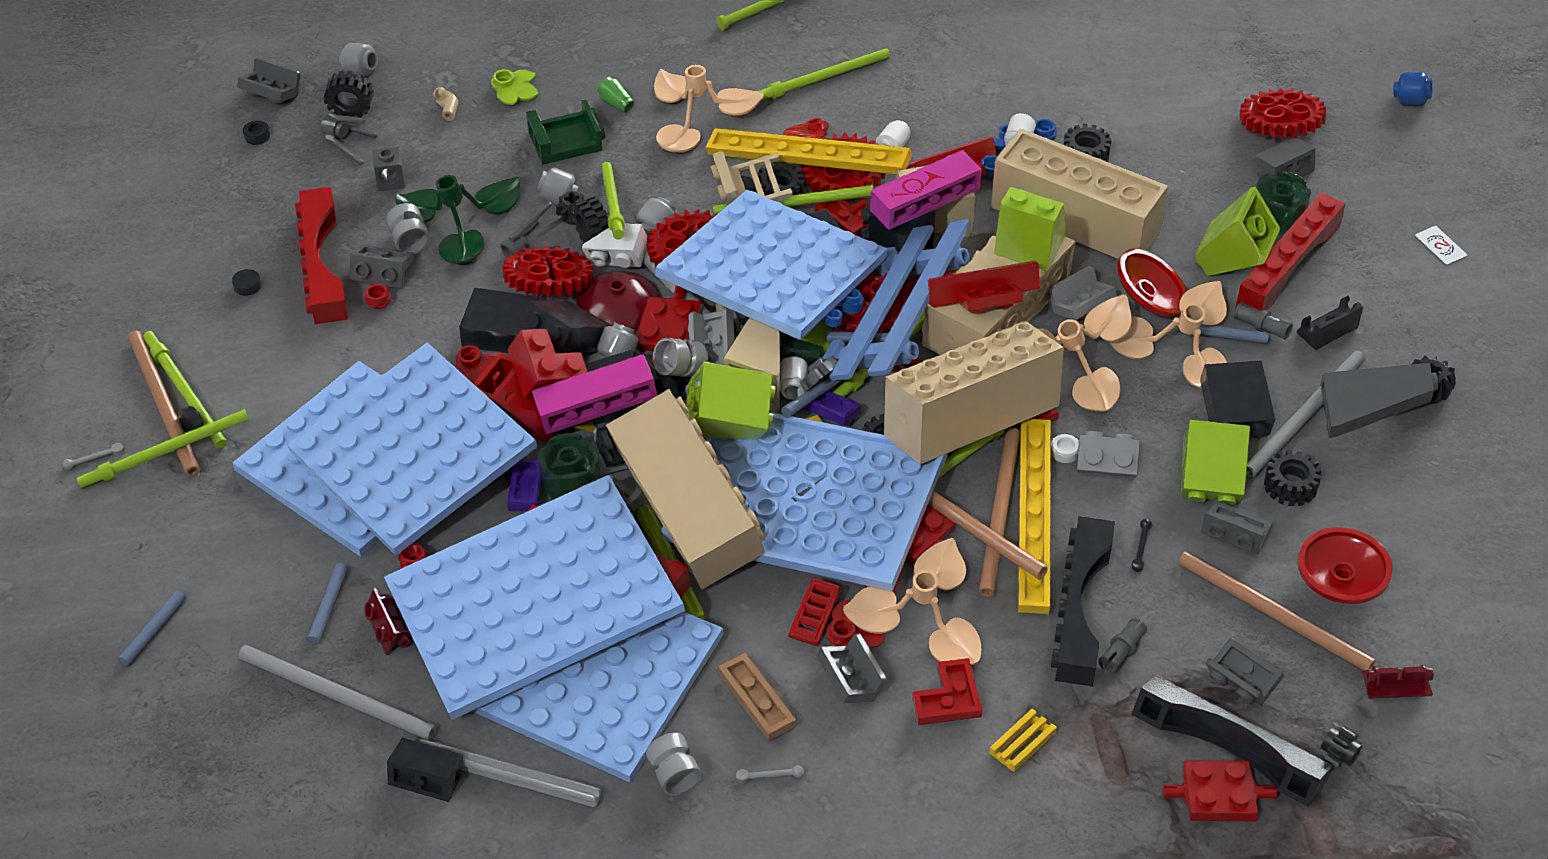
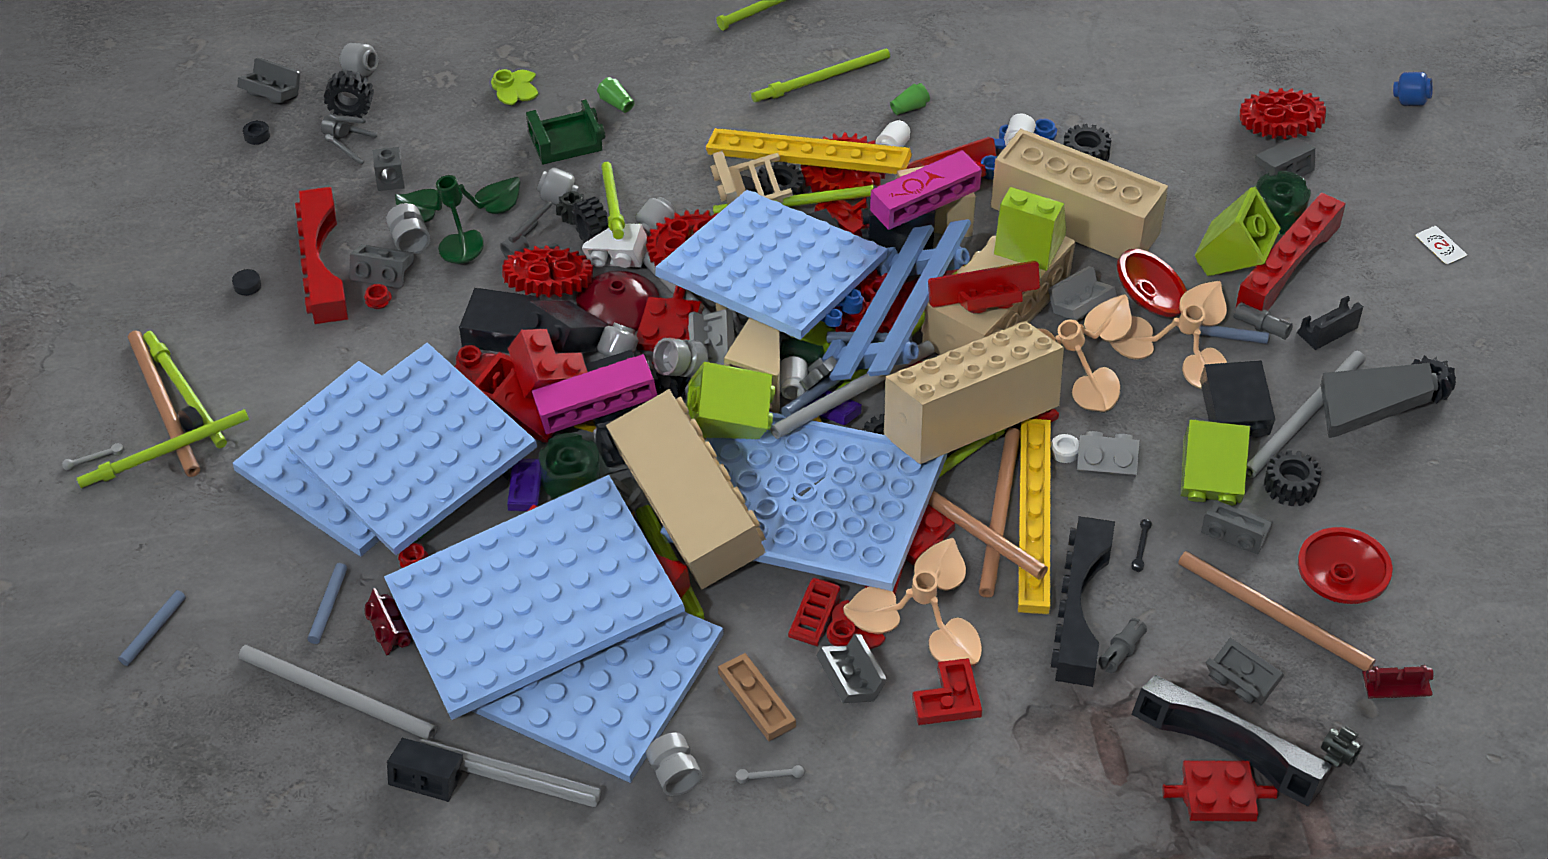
tan arm [433,87,458,121] -> none
light nougat plant [654,65,764,153] -> none
red plate [783,118,829,139] -> none
yellow tile [989,709,1057,772] -> none
none -> light grey piece [770,340,934,439]
none -> bright green cone [890,83,930,116]

